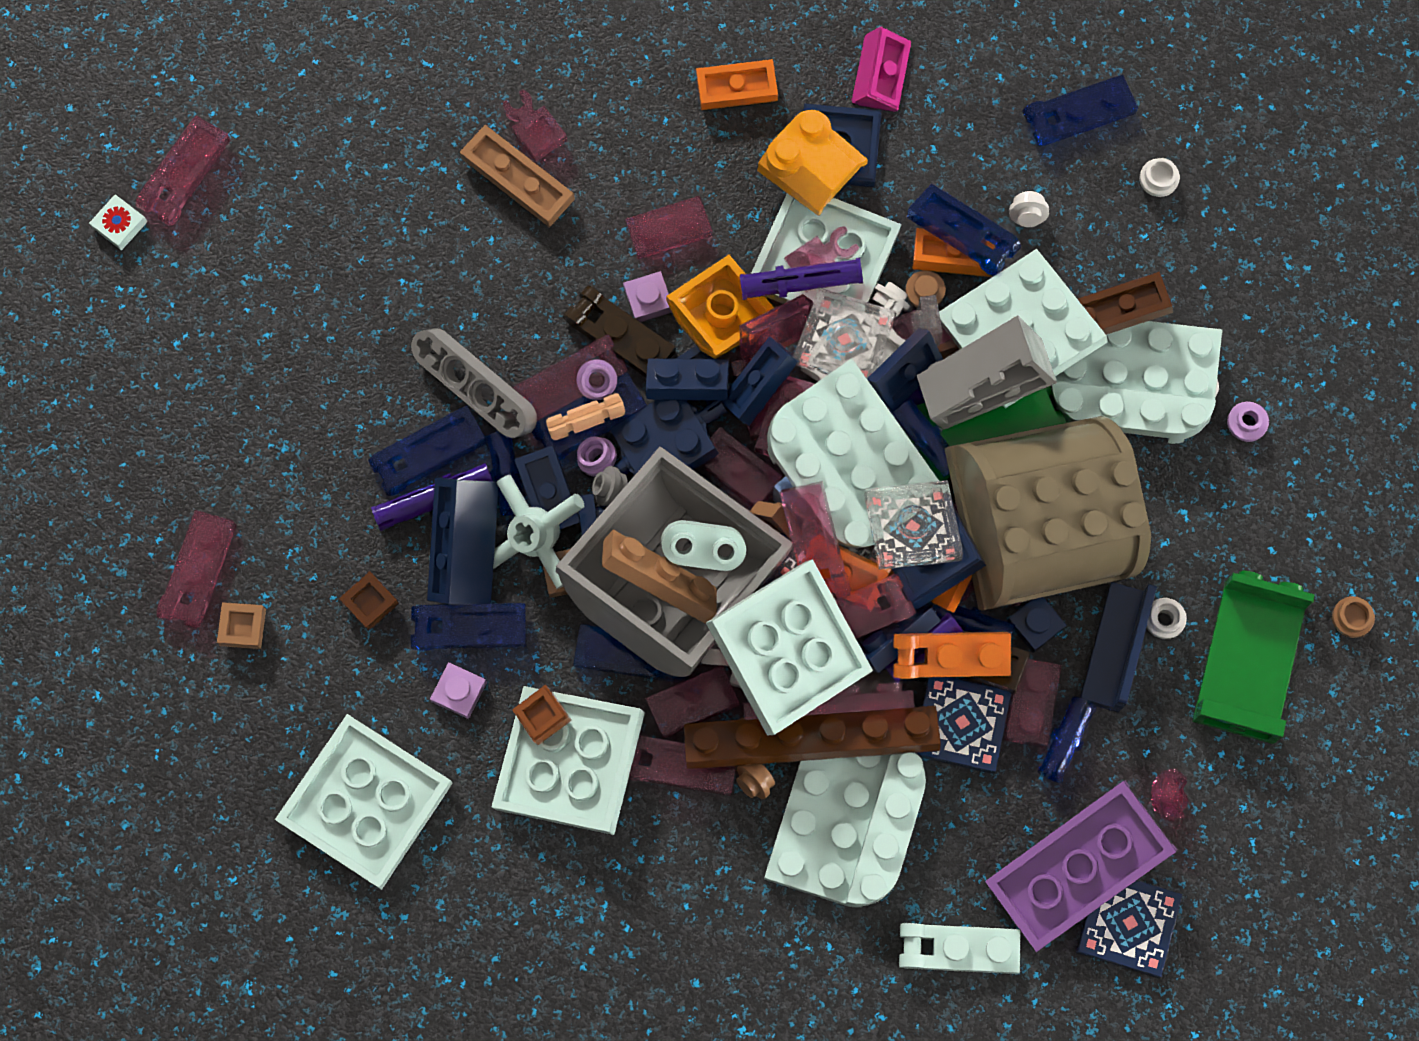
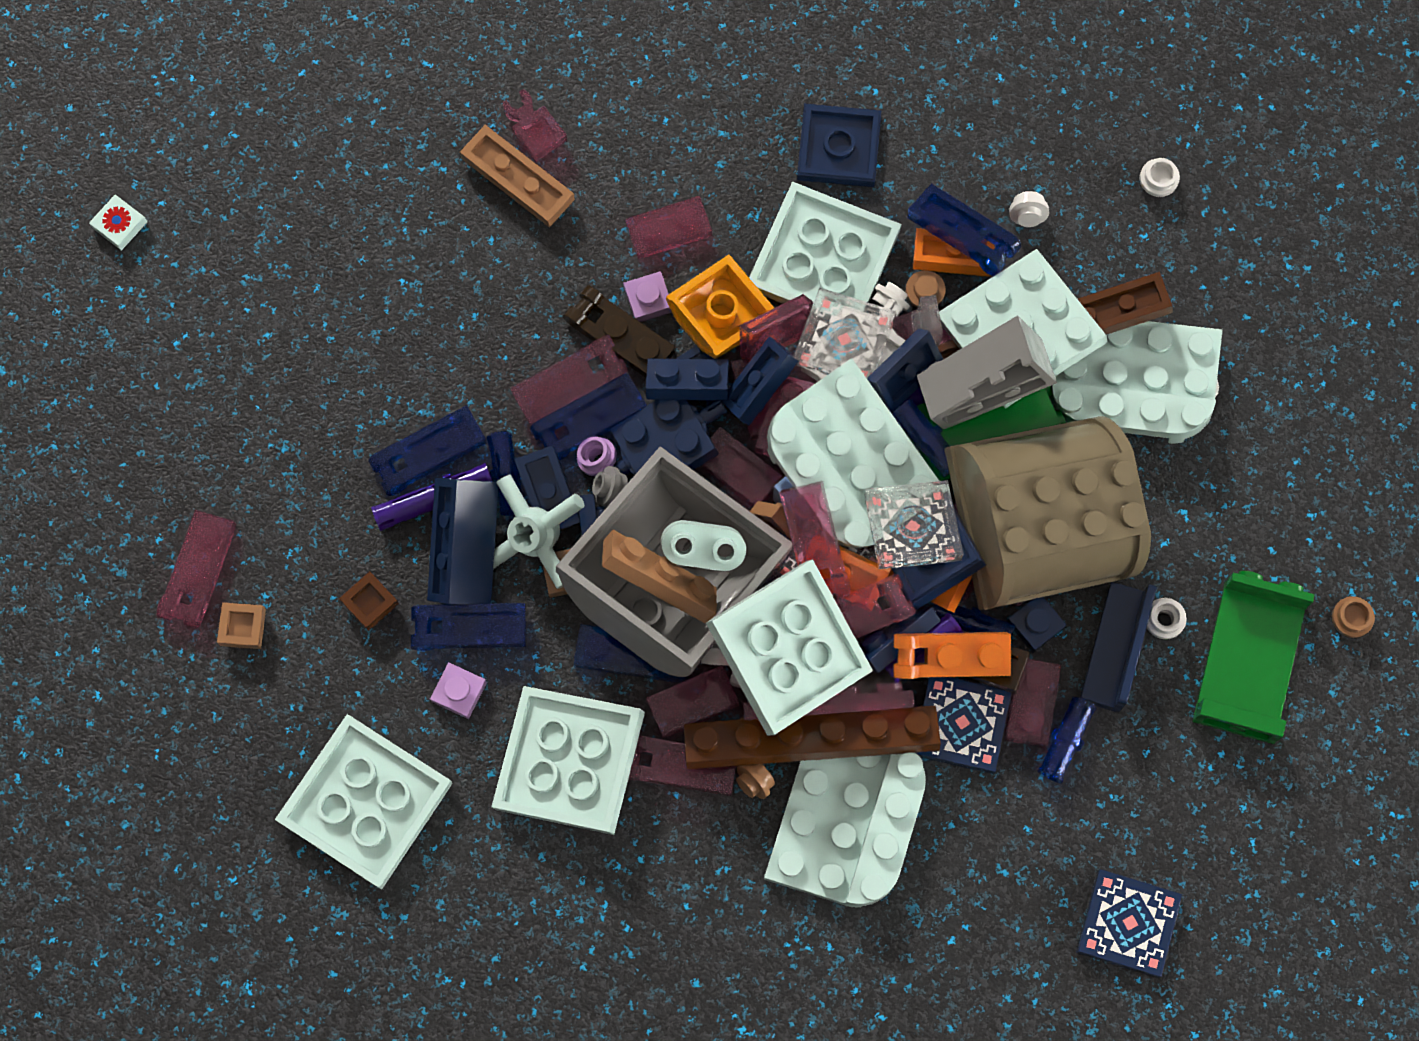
clear pink plate [135,115,231,226] -> none
light grey beam [411,328,537,438] -> none
dark orange tile [512,684,572,745] -> none
light nougat axle [546,393,625,440] -> none
lavender plate [576,359,617,400] -> none
orange plate [696,59,778,110] -> none
dark purple pin [740,258,863,300] -> none
light orange slope [757,110,868,216] -> none
clear pink plate [784,226,859,293] -> none
dark pink slope [852,26,911,112] -> none
light aqua plate [899,923,1020,974] -> none
medium lavender plate [985,780,1177,952] -> none
clear blue plate [1022,74,1138,147] -> none
clear pink plate [1151,768,1189,822] -> none
lavender plate [1227,402,1269,442] -> none

